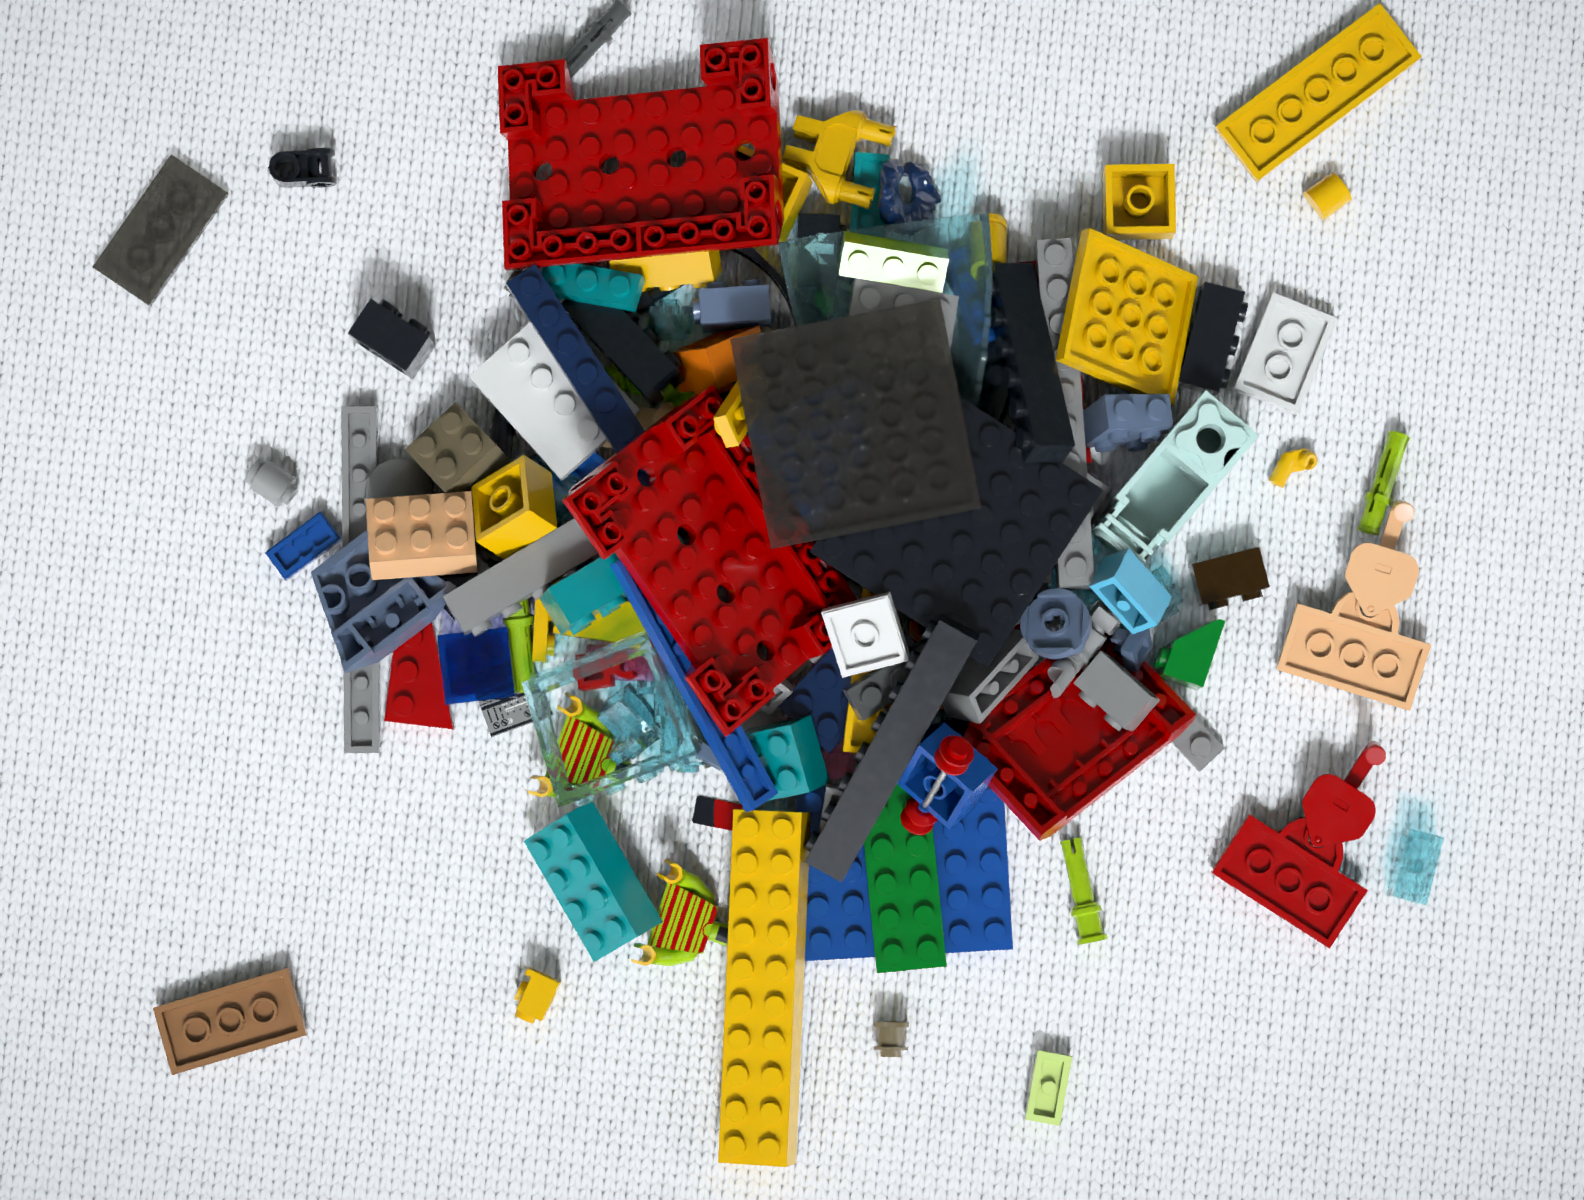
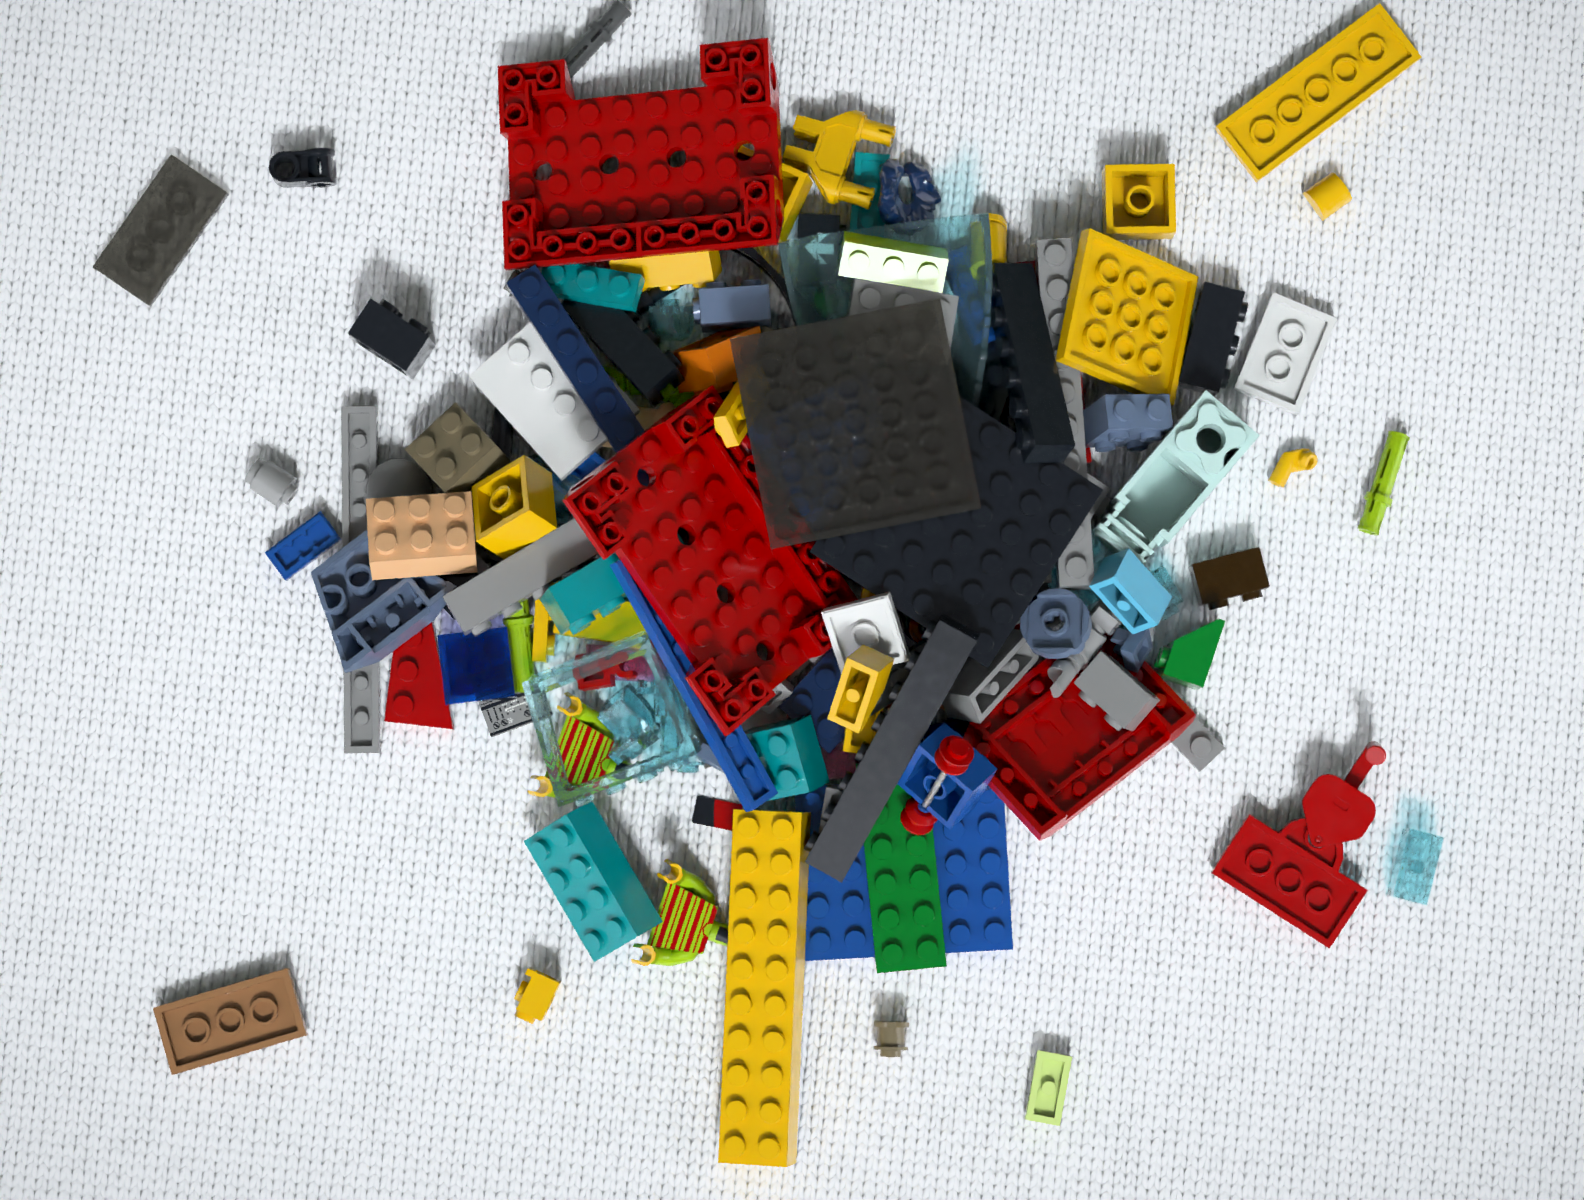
lime pin [1060,837,1108,945] -> none
light nougat plate [1275,500,1431,711] -> none
none -> yellow slope [827,645,894,733]

